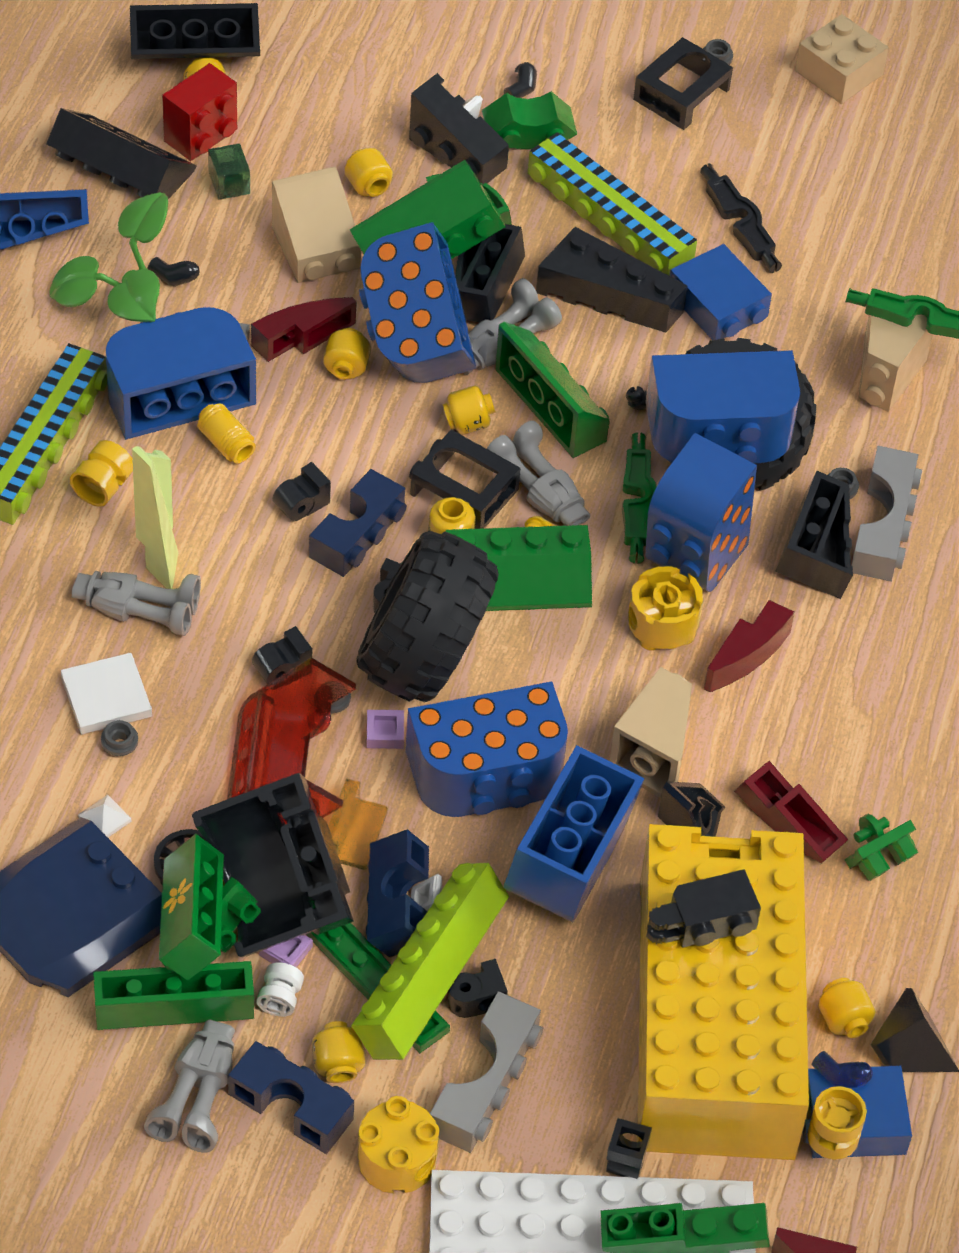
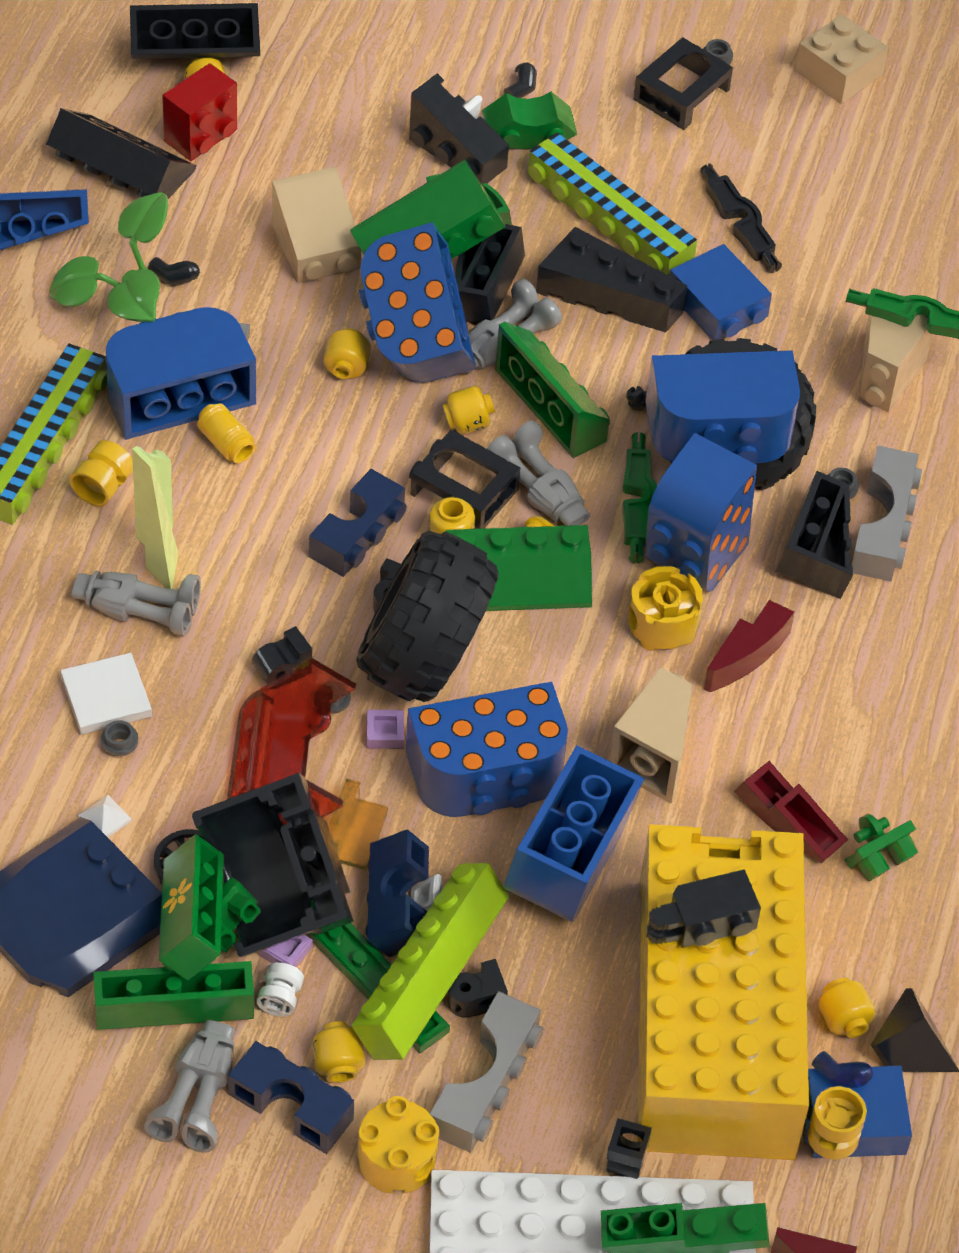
clear green brick [208,143,250,200] -> none
dark red slope [251,297,357,362] -> none
black leg [272,462,331,521] -> none
yellow head [345,148,393,197] -> none
black slope [658,781,725,837] -> none

